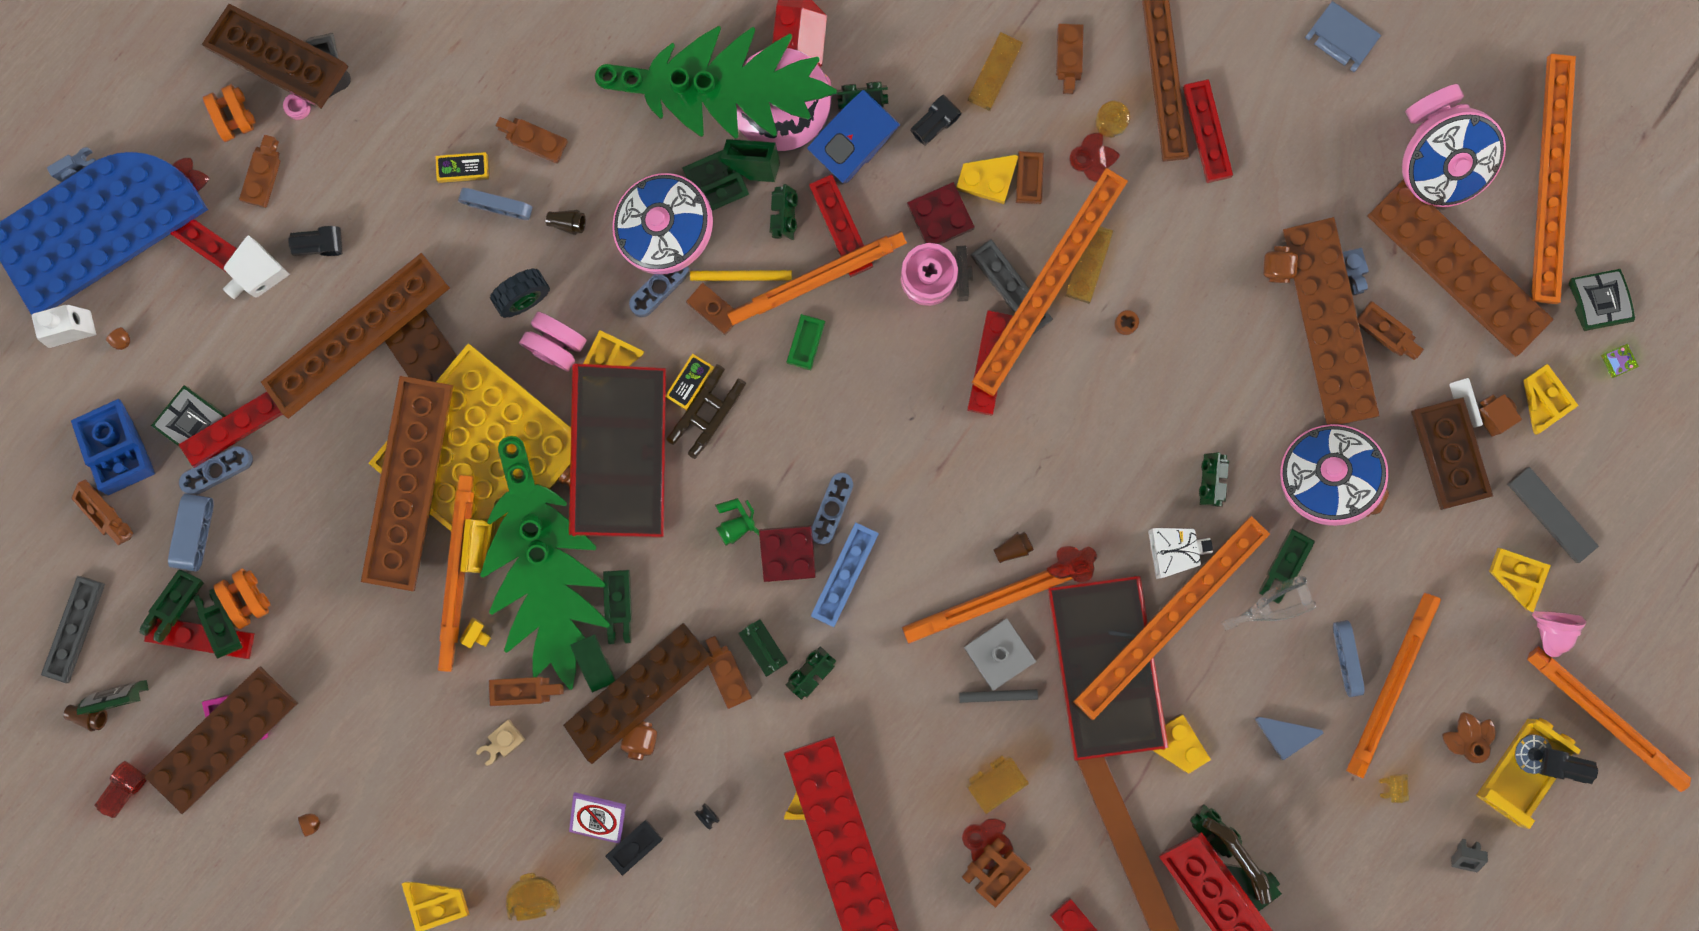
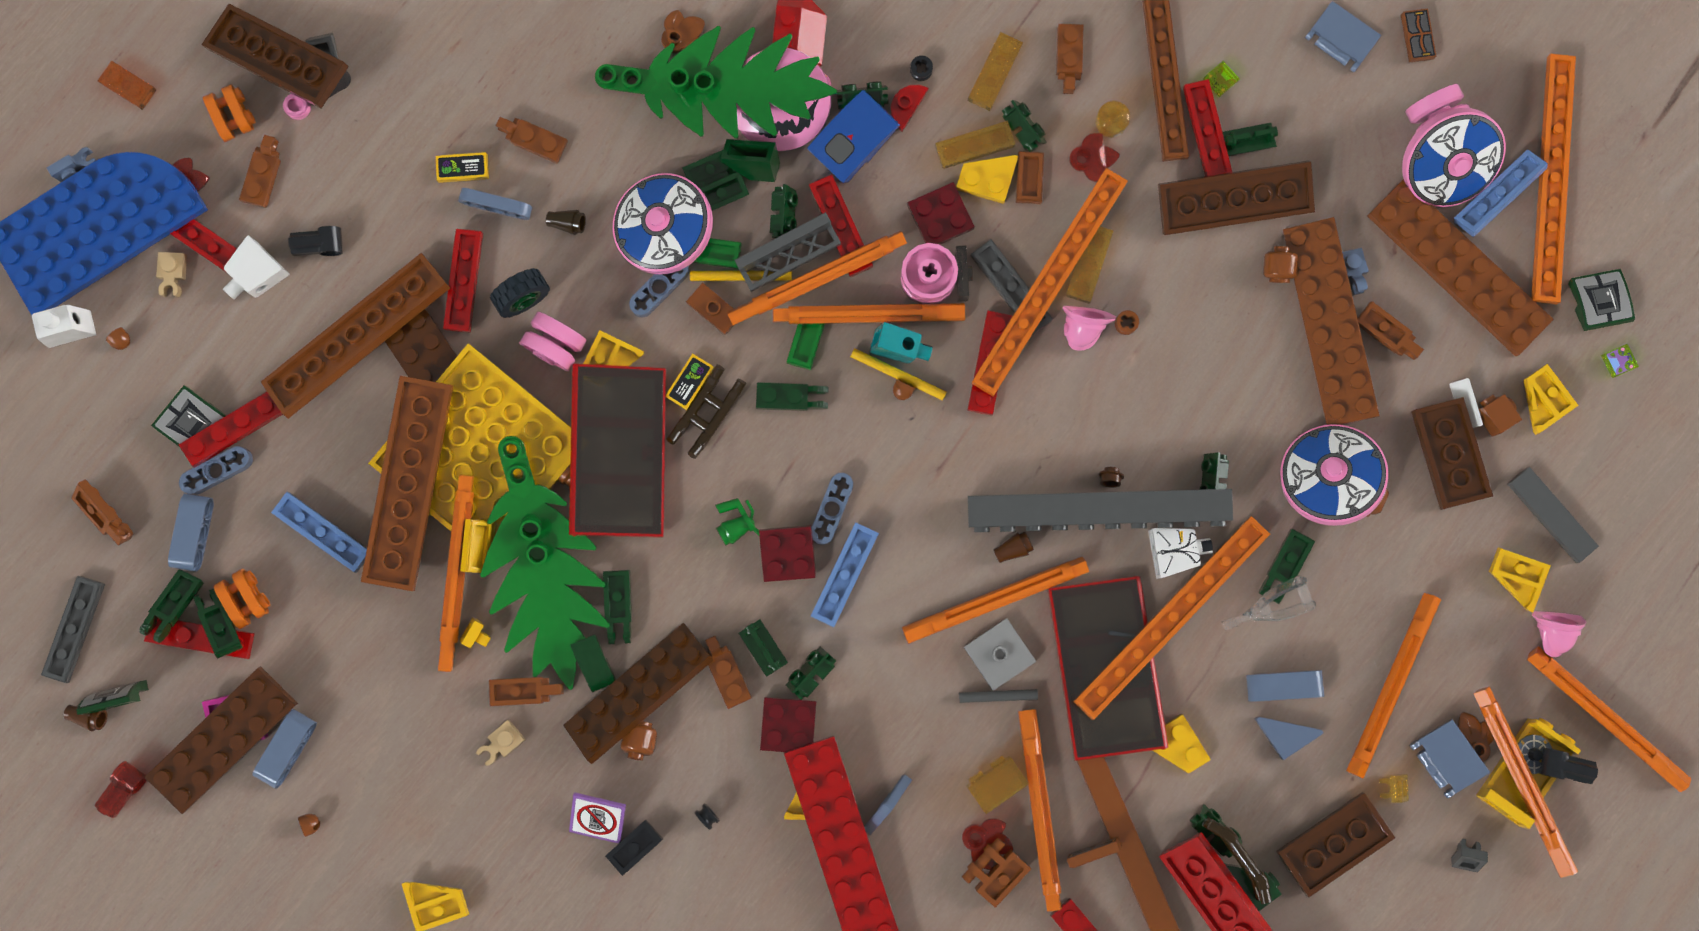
blue slope [71,399,155,496] -> none
clear yellow cylinder [506,873,561,921] -> none
black piece [910,95,962,146] -> none
clear red plate [1047,546,1097,582] -> none
sand blue beam [1333,620,1365,697] -> none
none -> clear orange plate [98,61,156,110]
none -> tan plate [156,252,187,297]
none -> sand blue beam [253,709,317,789]
none -> medium blue plate [271,492,367,573]
none -> red plate [443,229,483,333]
none -> dark orange plate [661,10,705,53]
none -> green tile [693,238,742,269]
none -> dark grey fence [735,212,841,292]
none -> dark green hinge [756,382,829,411]
none -> dark red plate [760,697,817,752]
none -> orange piece [773,303,965,324]
none -> yellow bar [850,348,947,401]
none -> sand blue tile [864,775,912,835]
none -> teal torso [869,322,933,363]
none -> red plate [891,85,929,132]
none -> dark orange hinge [893,380,915,400]
none -> black bush [910,56,933,81]
none -> clear yellow plate [935,121,1015,169]
none -> dark grey brick [968,489,1233,533]
none -> dark green hinge [1002,100,1047,152]
none -> orange piece [1018,709,1062,912]
none -> bright pink piece [1063,306,1116,351]
none -> dark orange tile [1067,837,1122,868]
none -> reddish brown plate [1099,467,1124,488]
none -> reddish brown plate [1158,161,1315,235]
none -> clear neon green tile [1203,61,1240,98]
none -> dark green hinge [1223,123,1278,156]
none -> sand blue beam [1246,670,1325,702]
none -> reddish brown plate [1276,792,1395,897]
none -> tile [1401,9,1437,63]
none -> sand blue piece [1409,719,1490,798]
none -> medium blue plate [1454,149,1548,237]
none -> orange piece [1473,686,1578,878]

